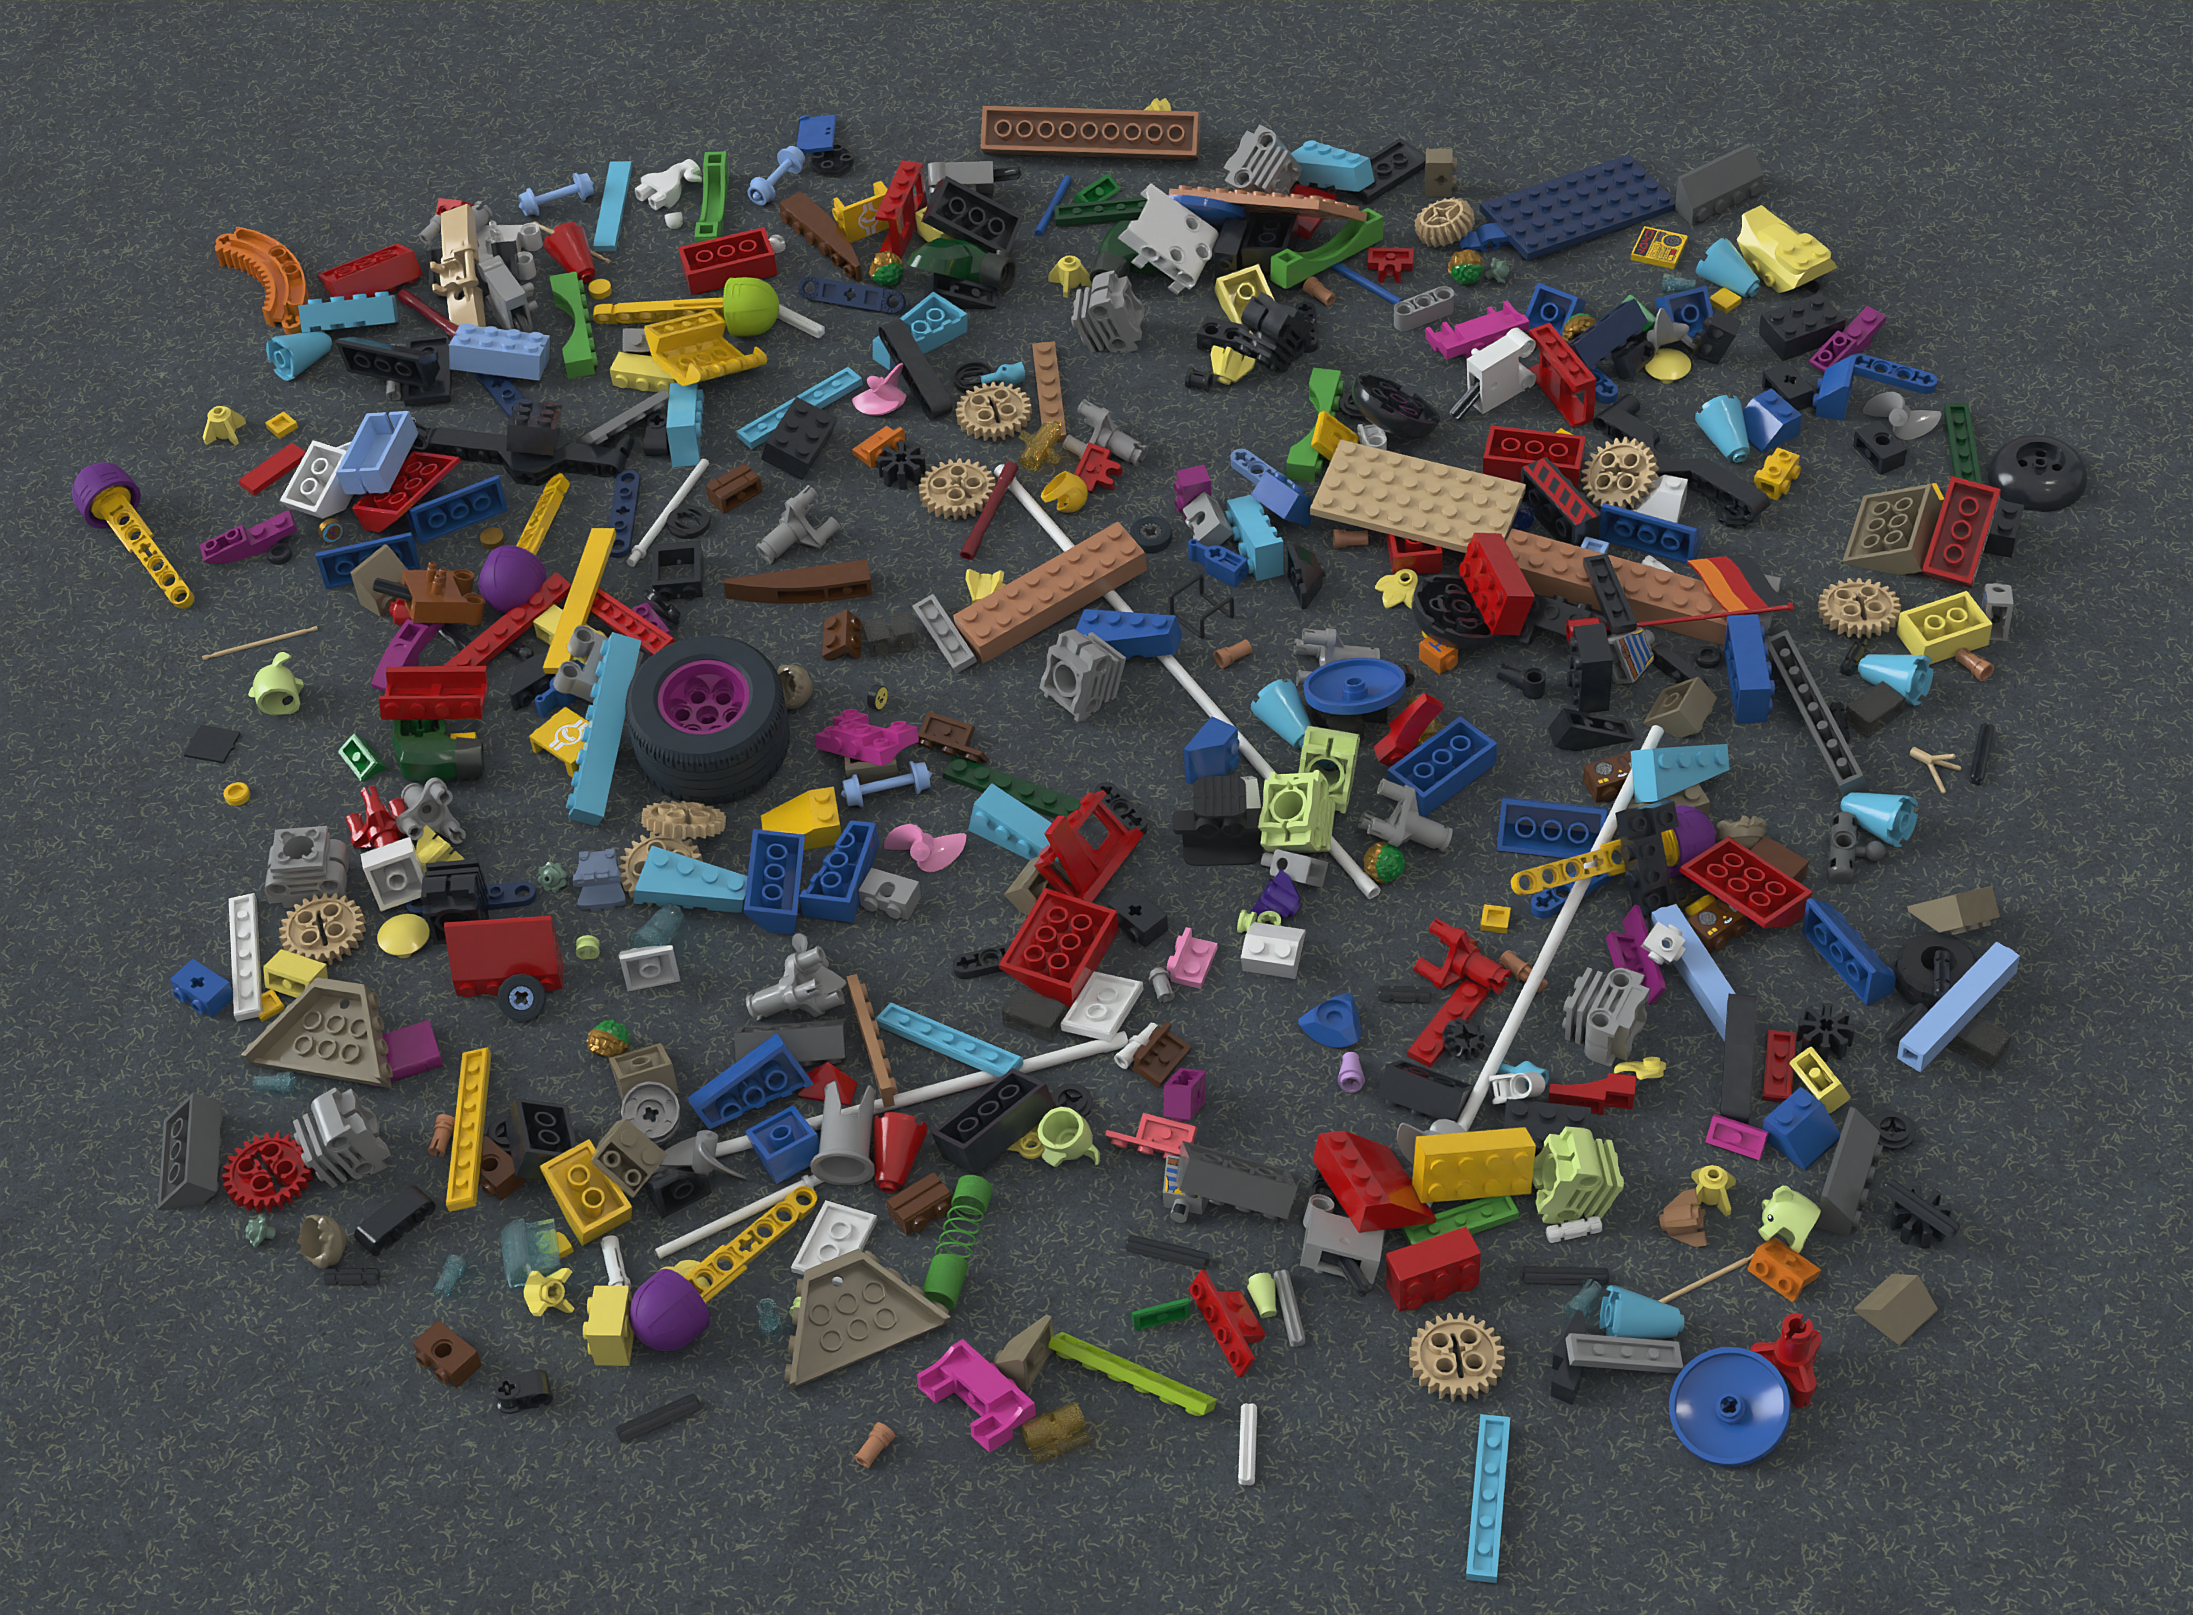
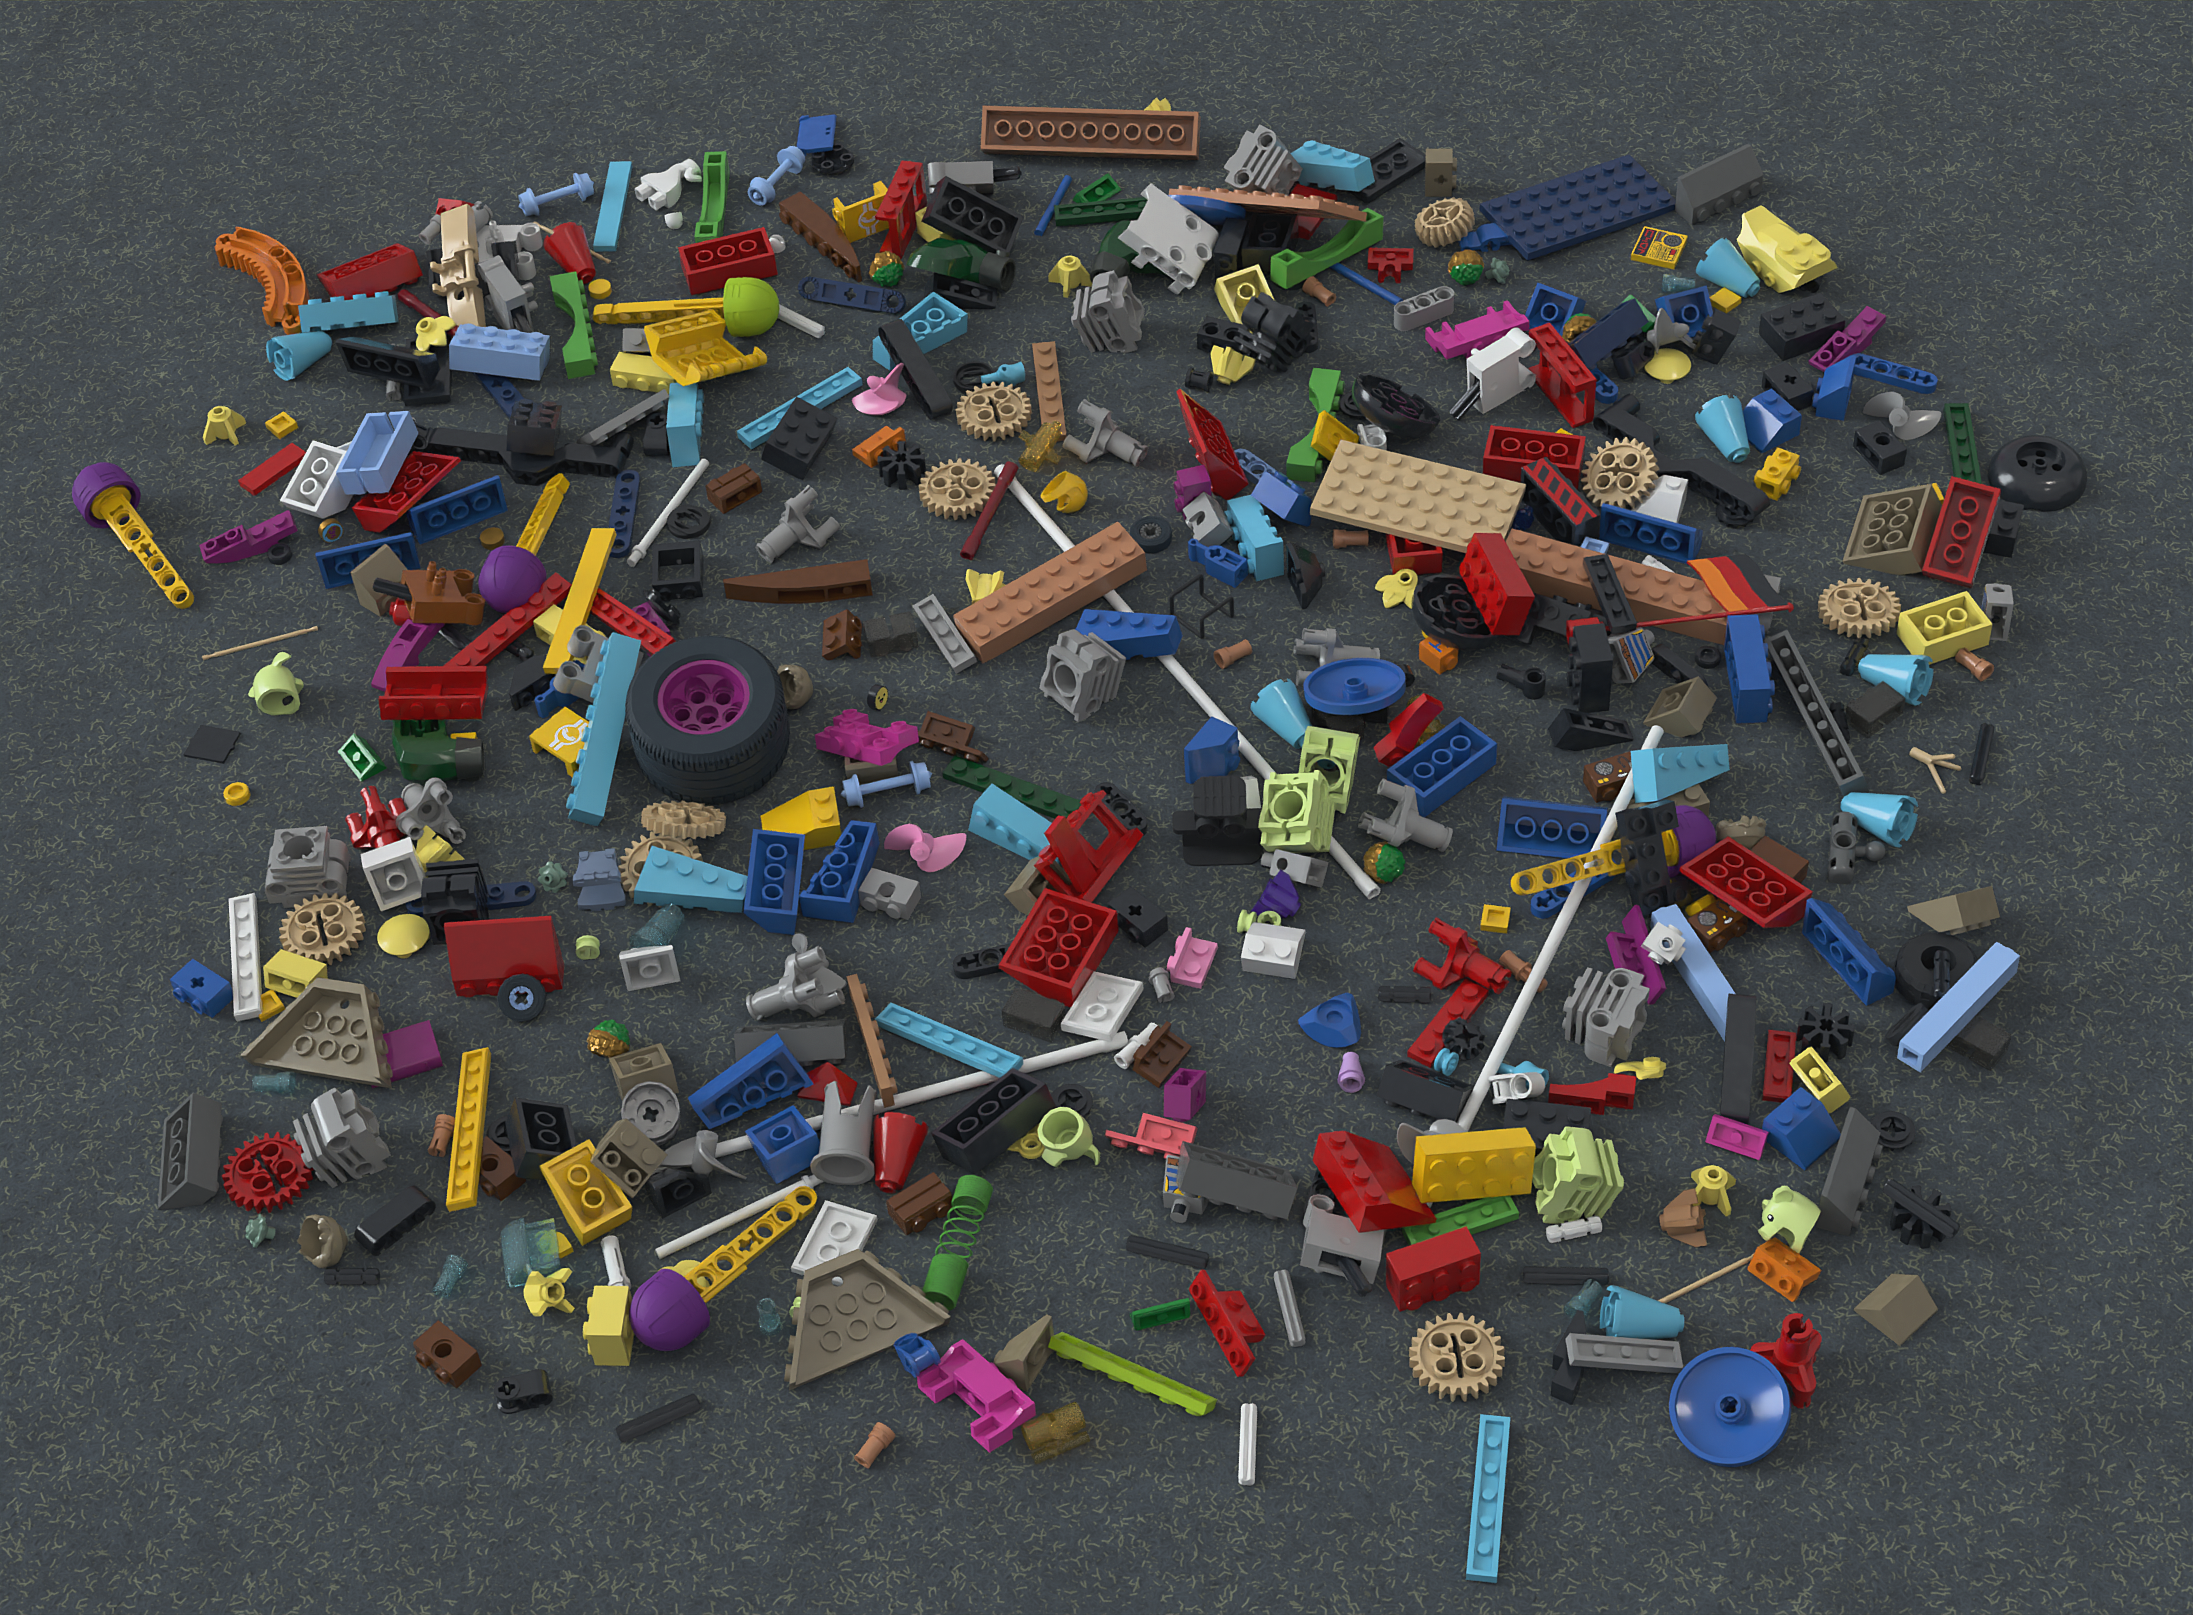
red plate [1074,442,1123,494] -> none
yellowish green cone [1247,1273,1277,1318] -> none
none -> light yellow plate [416,316,456,351]
none -> blue piece [894,1333,941,1378]
none -> red slope [1176,389,1249,500]
none -> medium azure bush [1434,1048,1459,1076]

